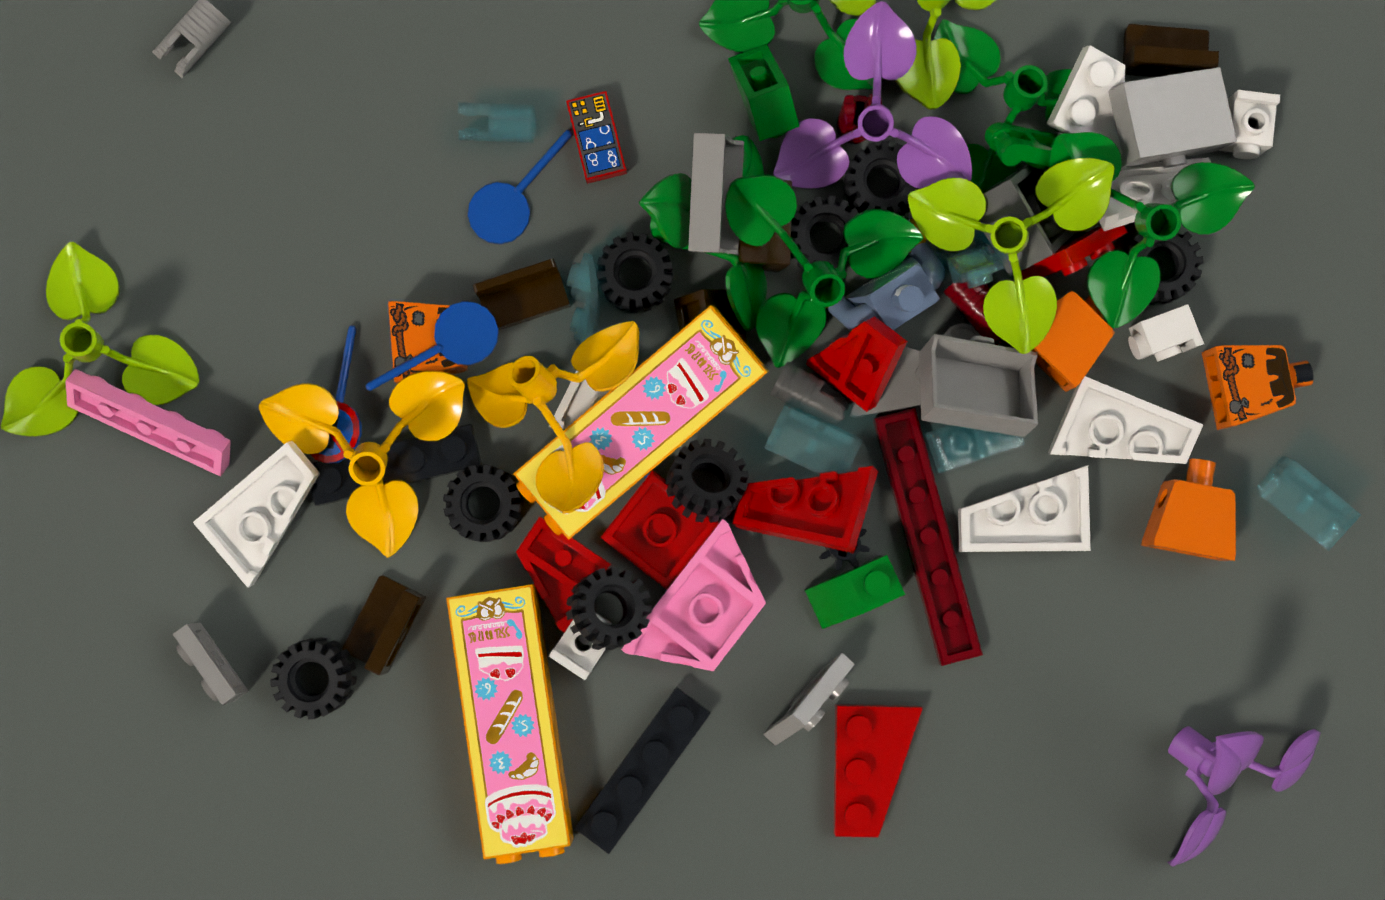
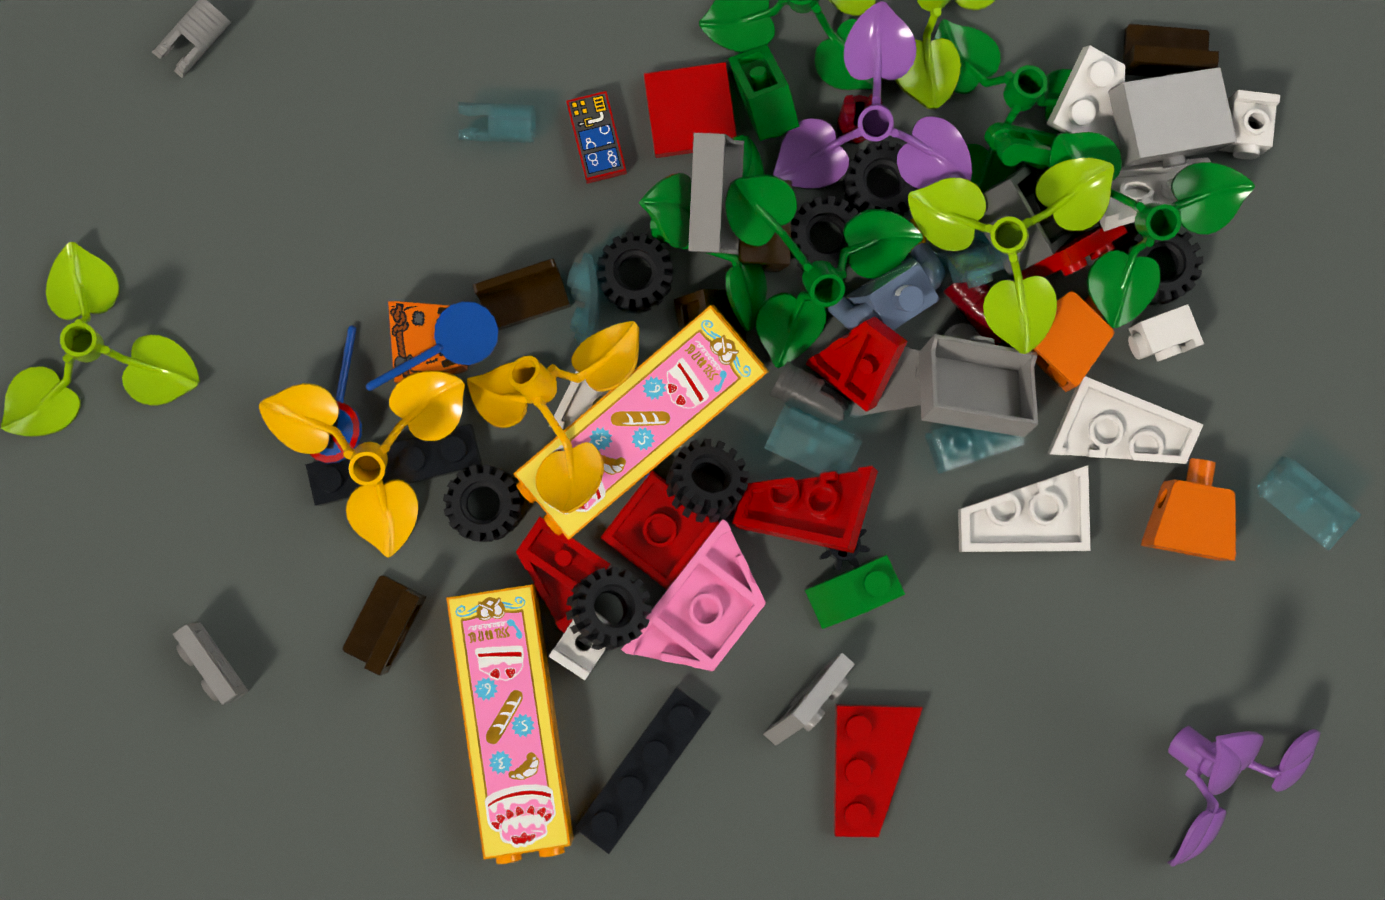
bright pink plate [65,369,231,477] -> none
white wing [193,440,320,588] -> none
black tyre [270,637,357,720] -> none
blue piece [468,130,572,244] -> none
dark red tile [873,408,983,666] -> none
orange torso [1202,345,1314,430] -> none
none -> red tile [644,62,737,158]

